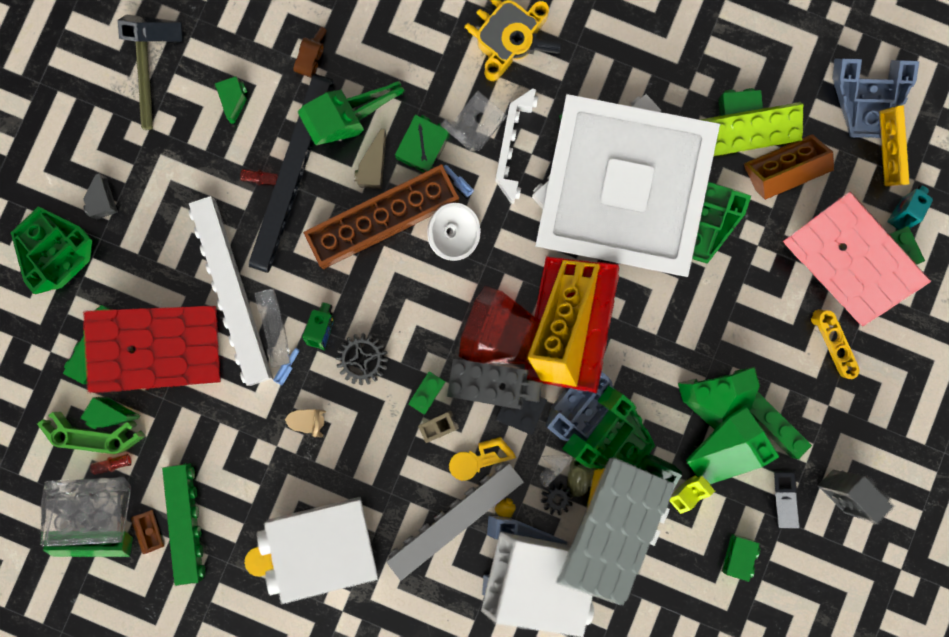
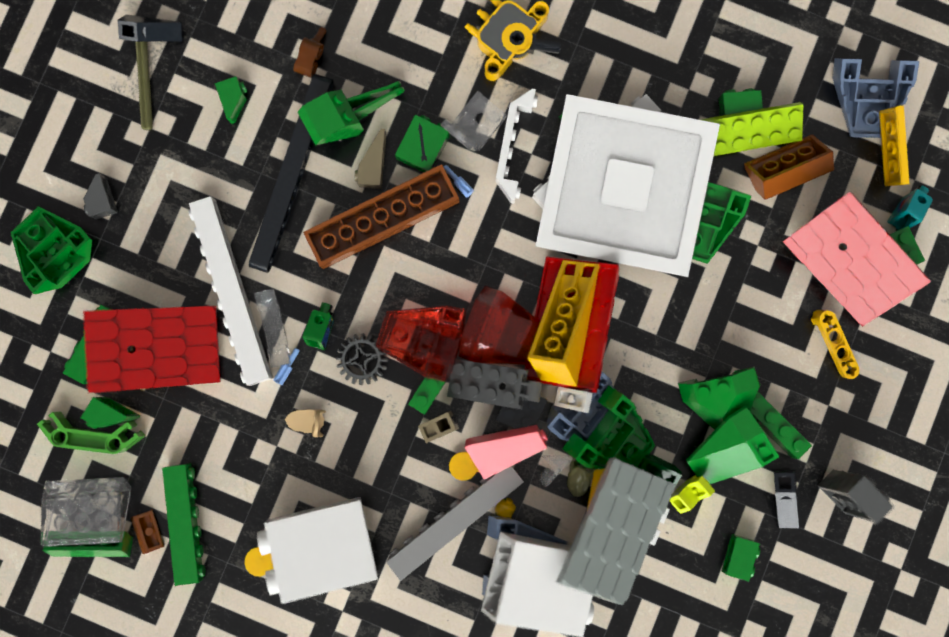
clear red axle [90,454,132,475] -> none
clear red axle [240,169,278,185] -> none
white dish [427,203,480,261] -> none
black gear [541,482,574,516] -> none
none -> clear red wedge [376,306,466,382]
none -> slope [465,425,548,480]
none -> white slope [554,387,592,413]

